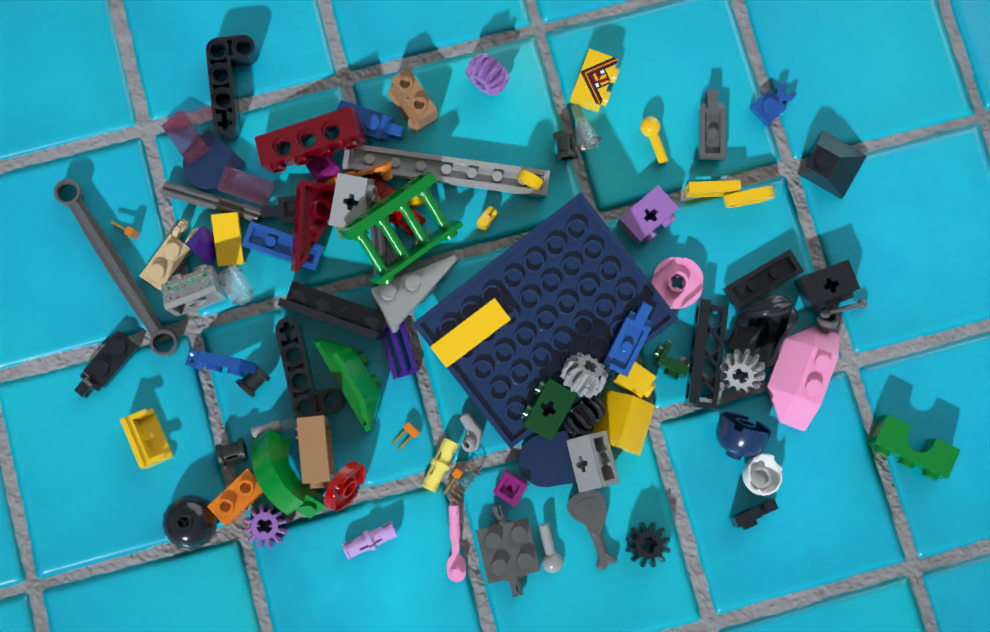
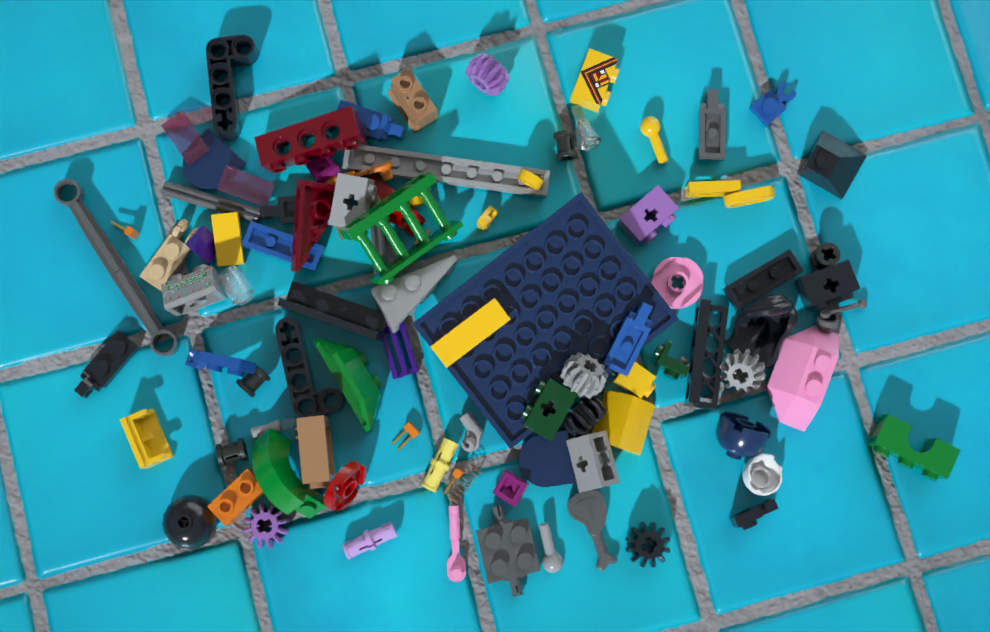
none -> pearl dark grey bush [810,243,840,270]

